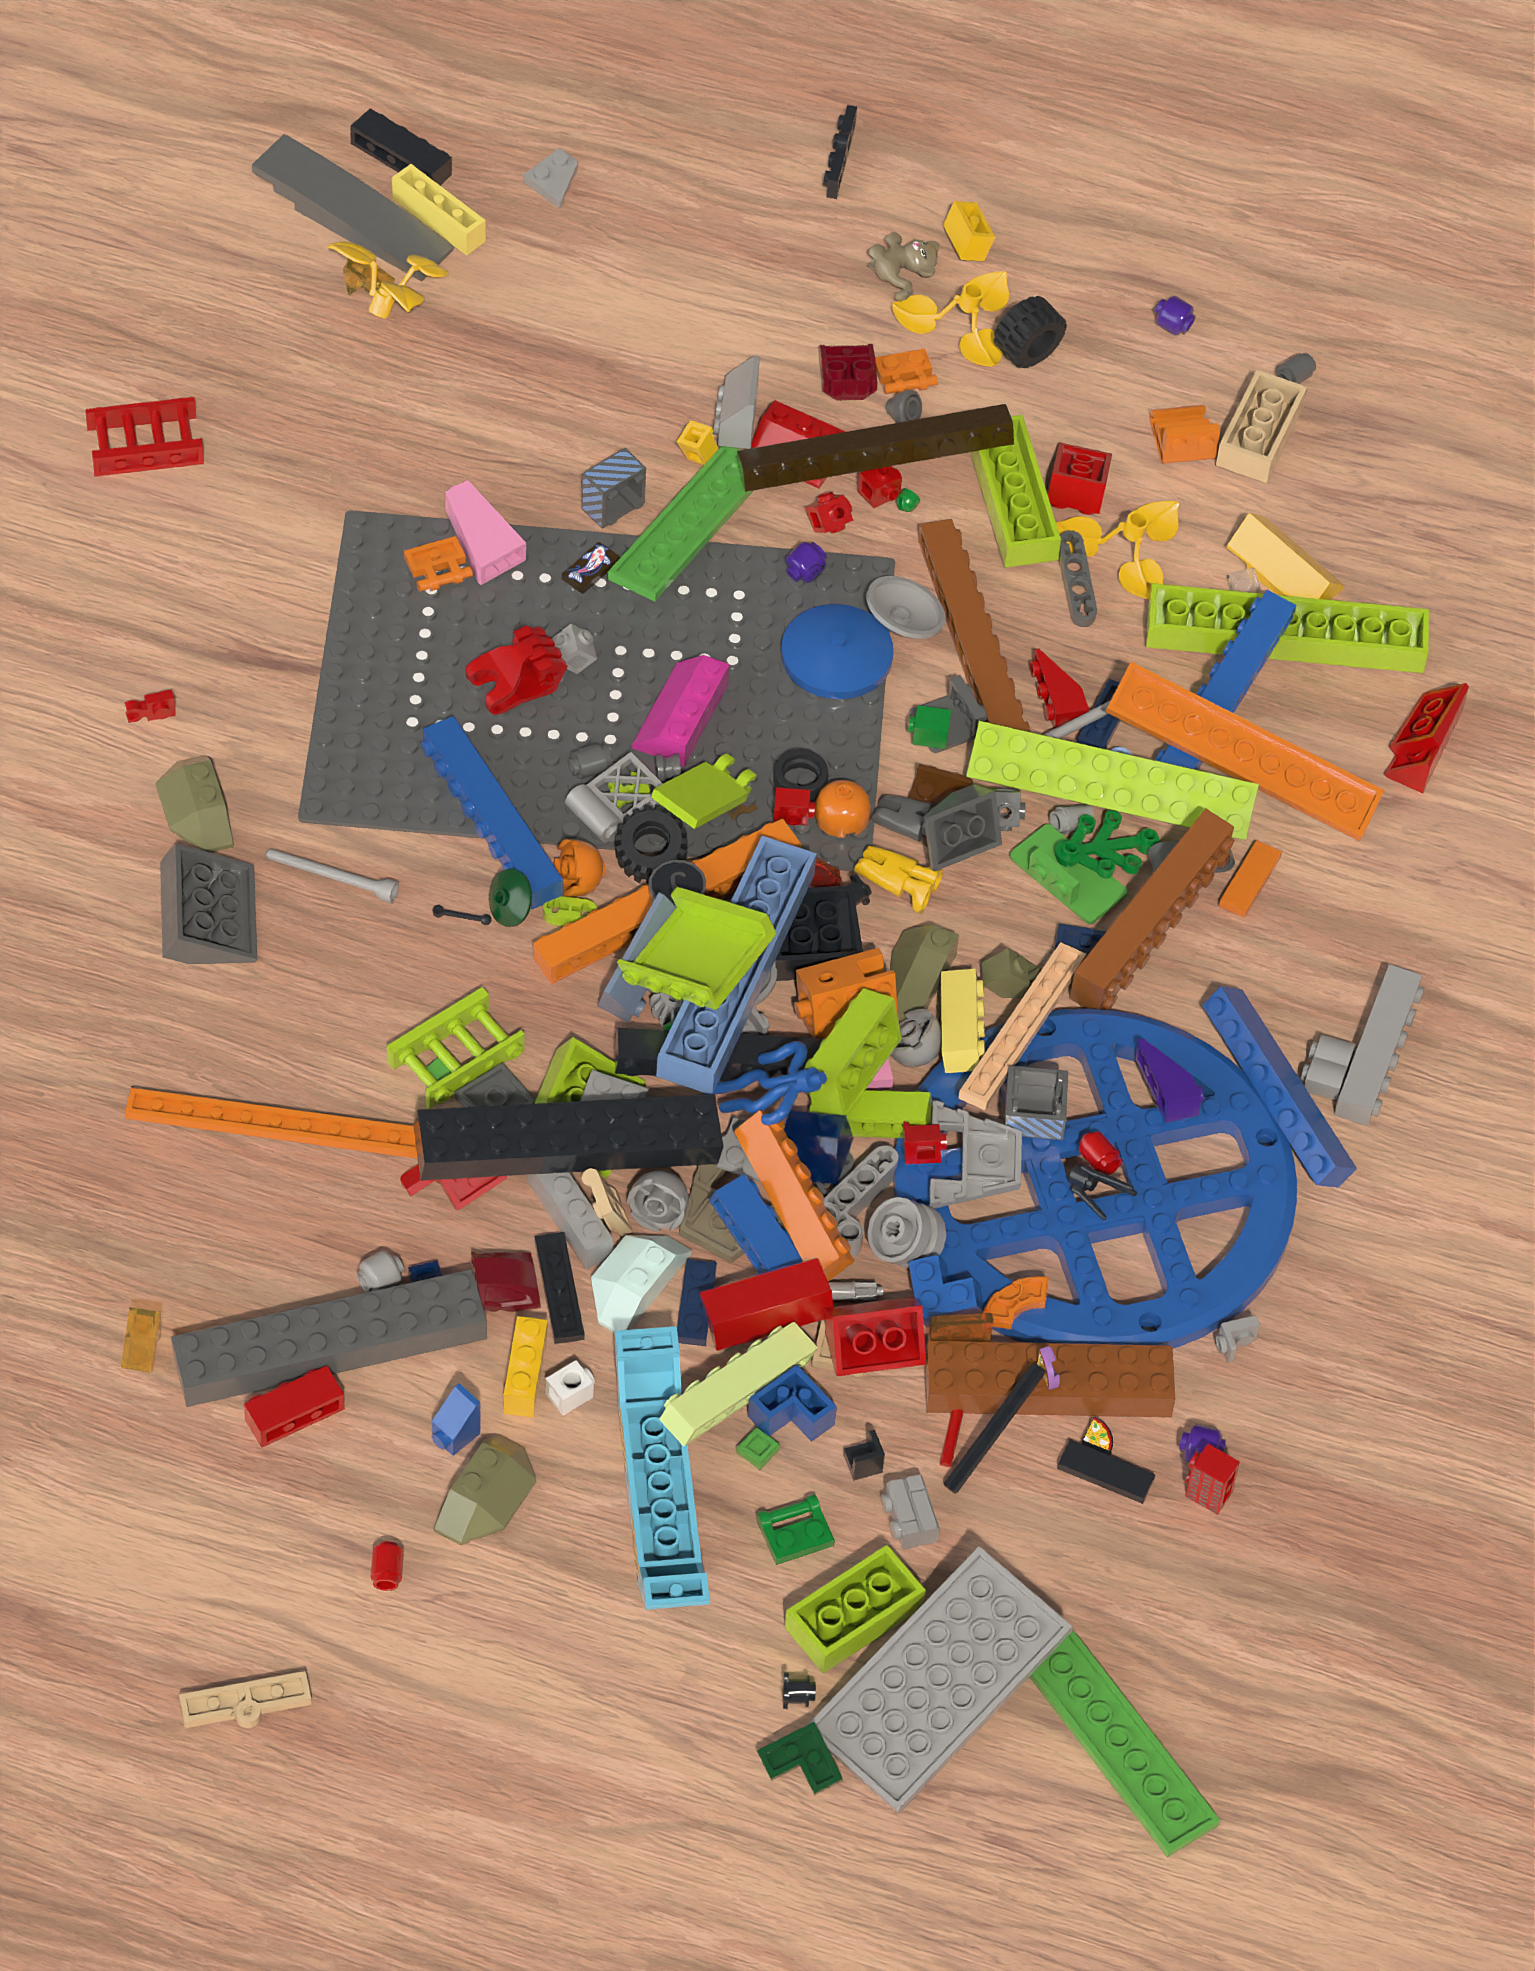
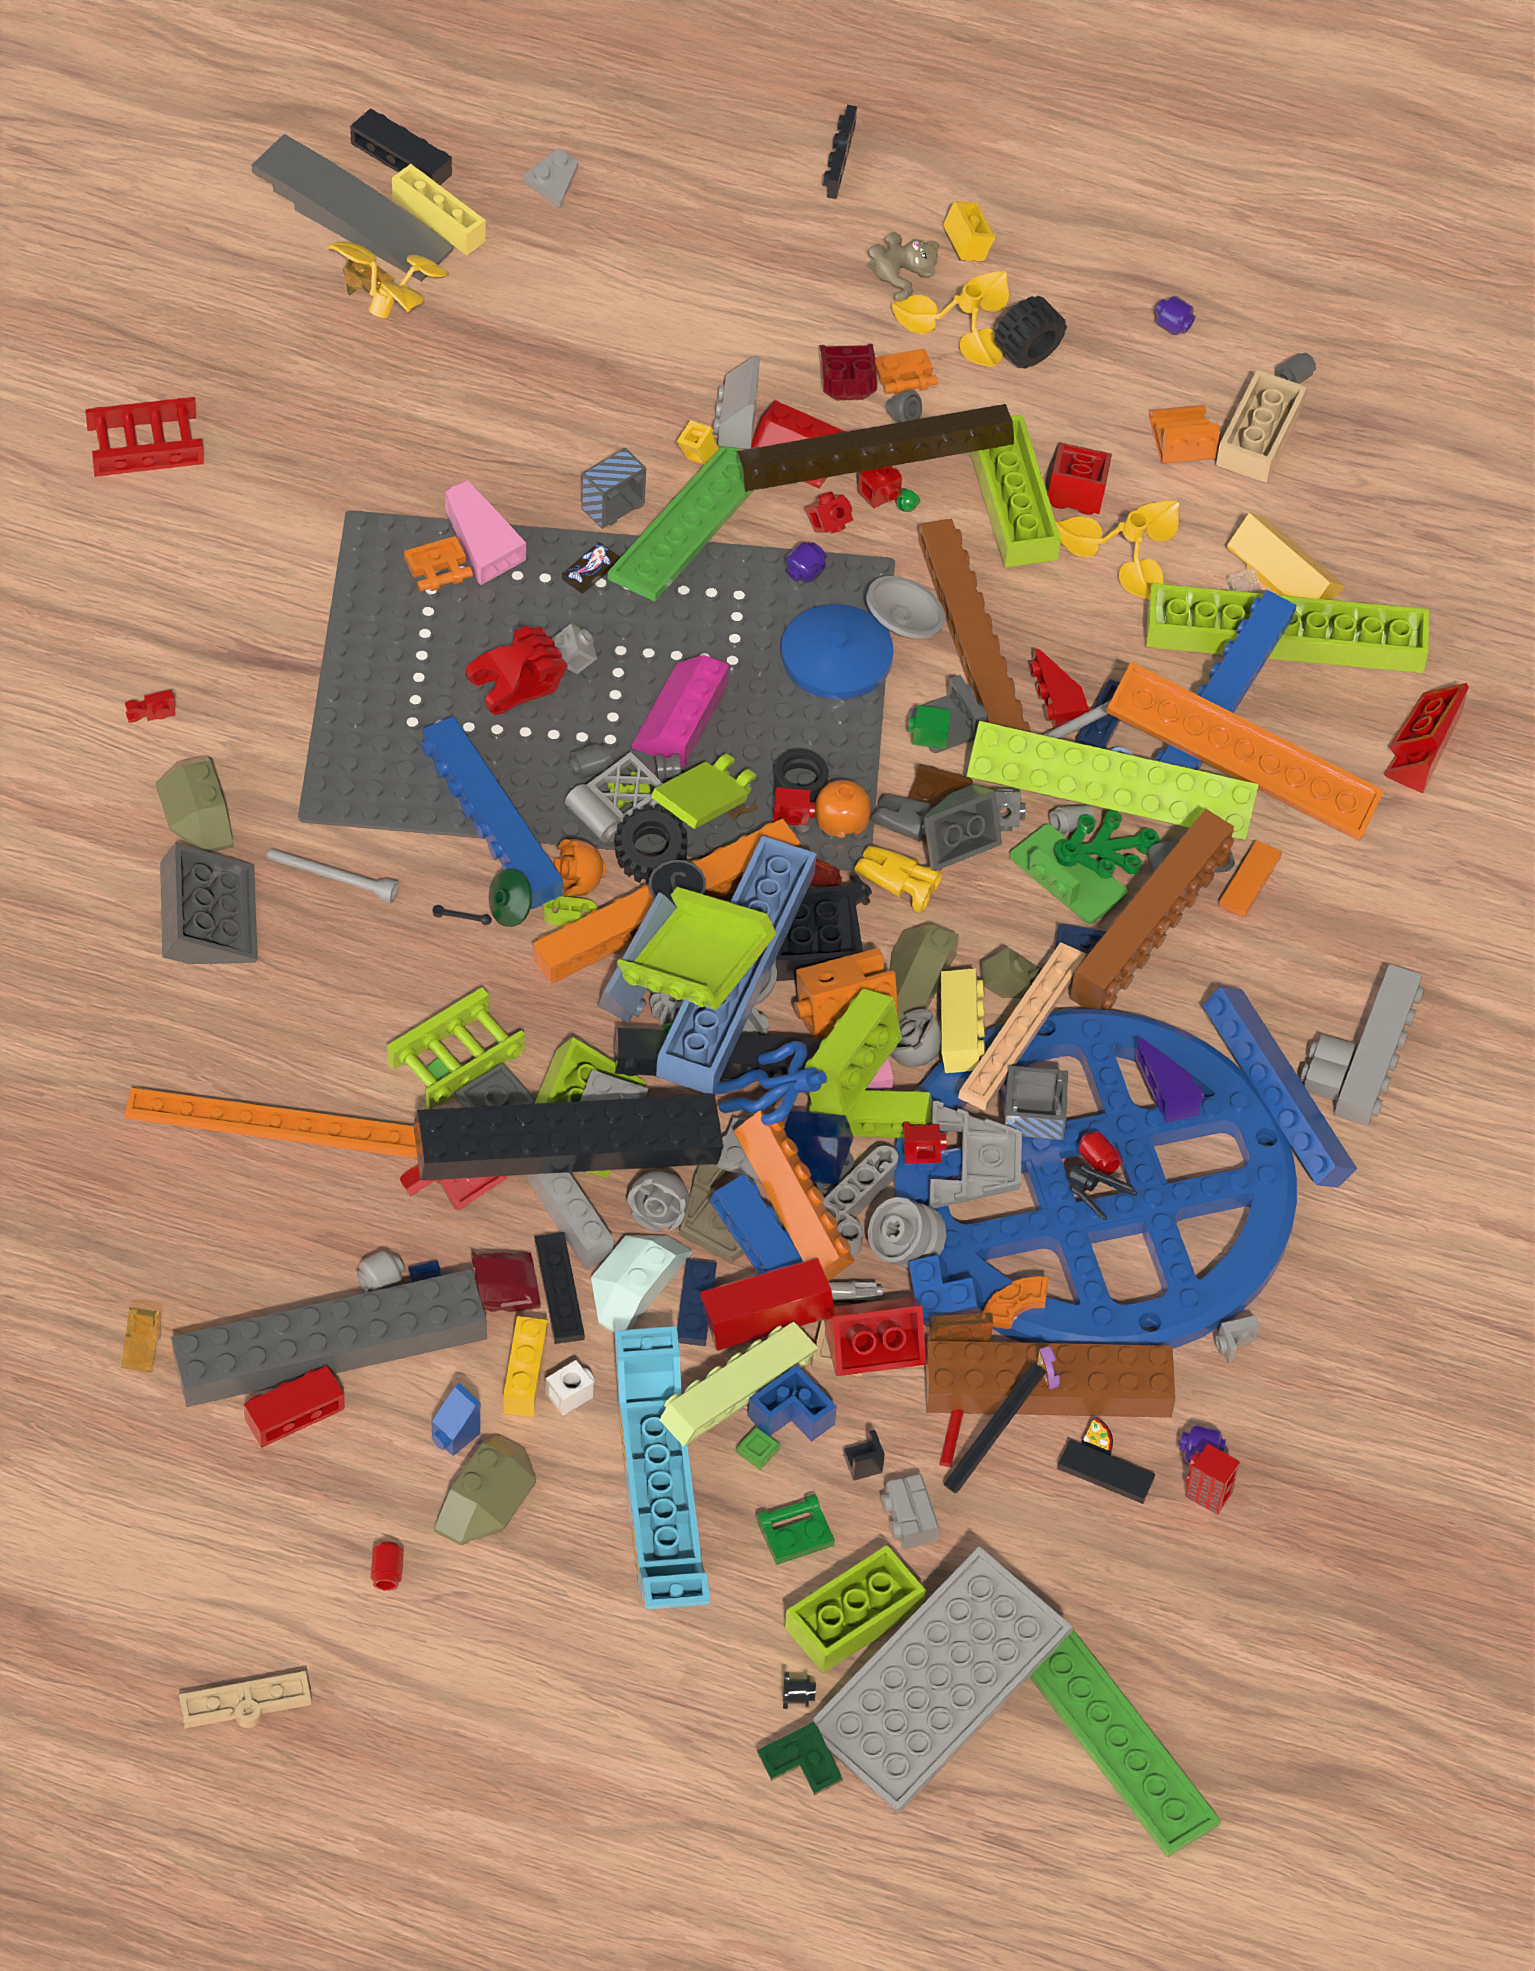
tan plate [582,1168,633,1237] -> none
dark grey beam [1059,530,1097,627] -> none

